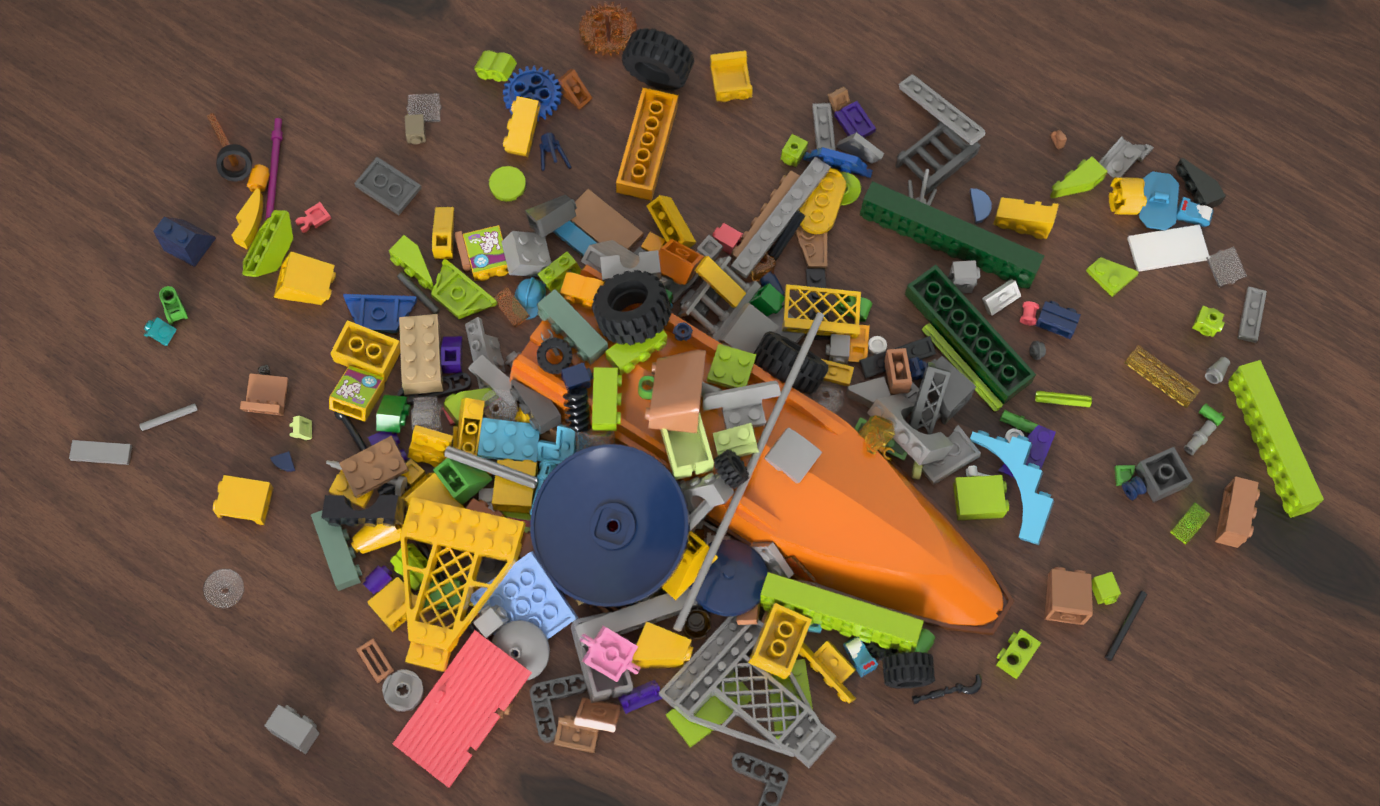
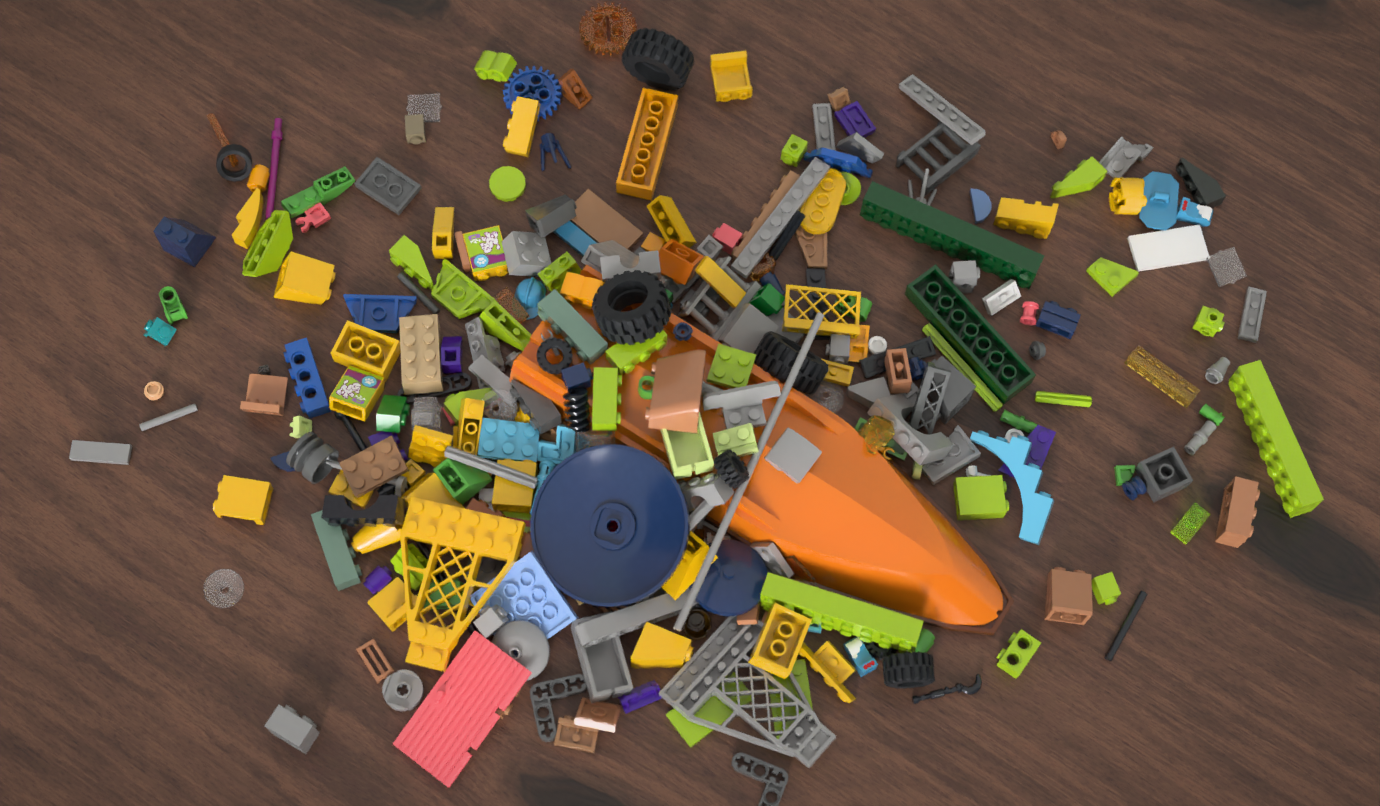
bright pink plate [580,626,640,682] -> none
none -> light nougat plate [144,381,164,400]
none -> bright green slope [281,167,355,218]
none -> blue brick [283,337,332,419]
none -> dark grey wheel [286,432,339,484]
none -> lime slope [479,300,532,351]

